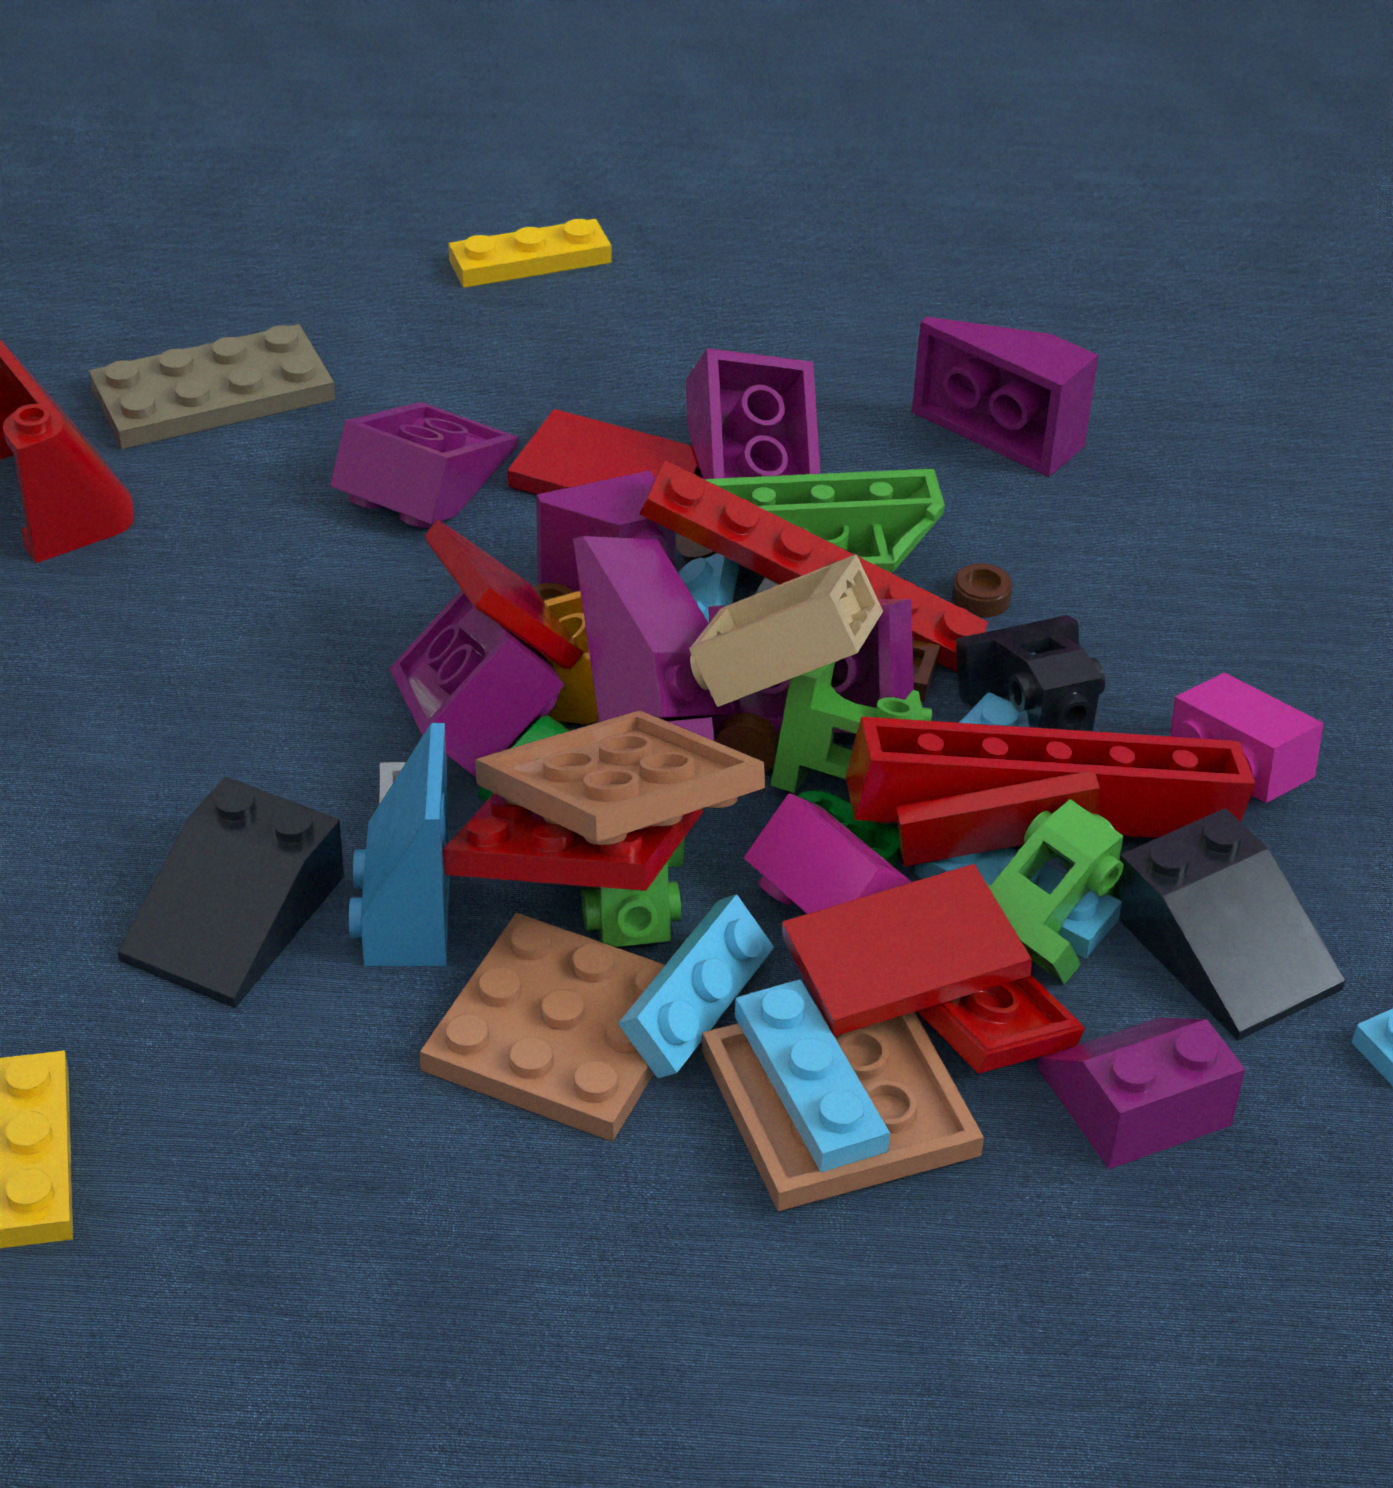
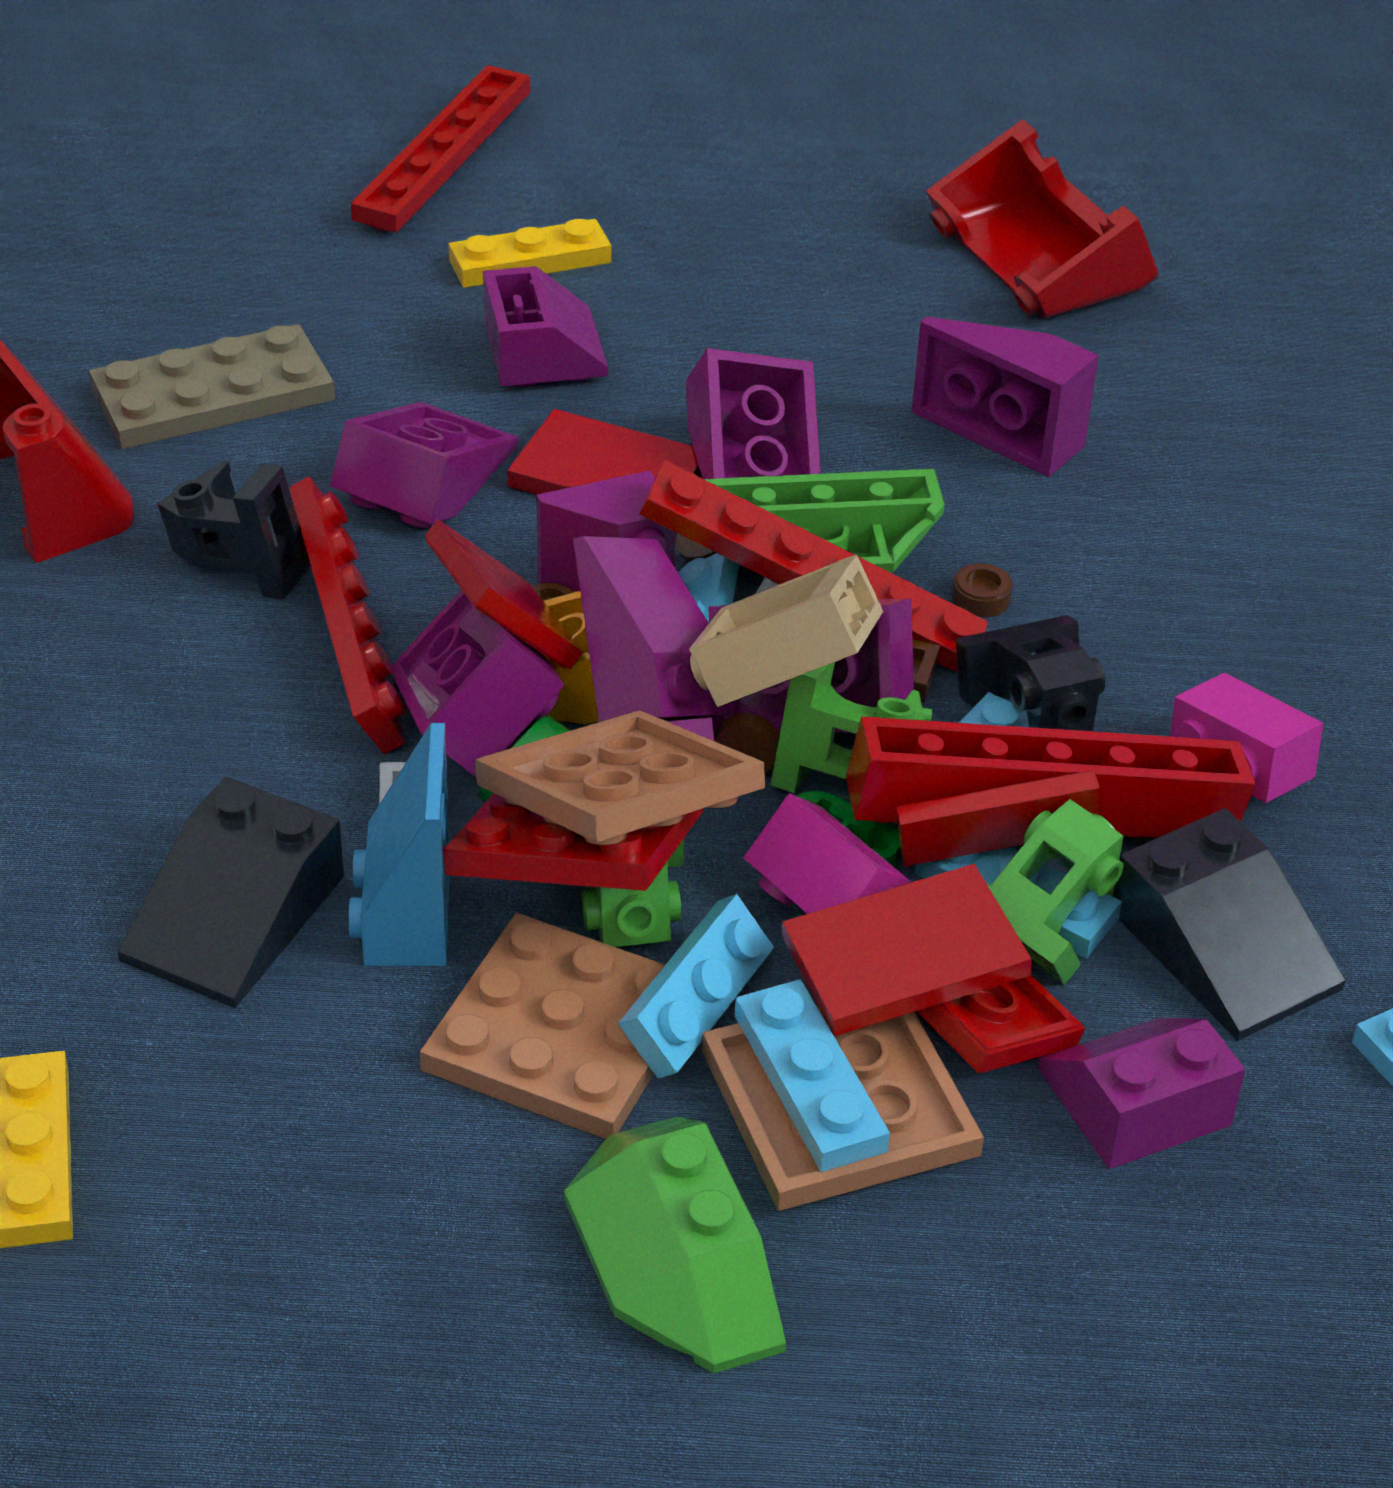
none -> black tile [157,461,311,599]
none -> red plate [289,476,406,754]
none -> red plate [350,65,531,233]
none -> magenta slope [483,266,608,387]
none -> bright green wedge [564,1116,786,1374]
none -> red windscreen [926,119,1159,319]

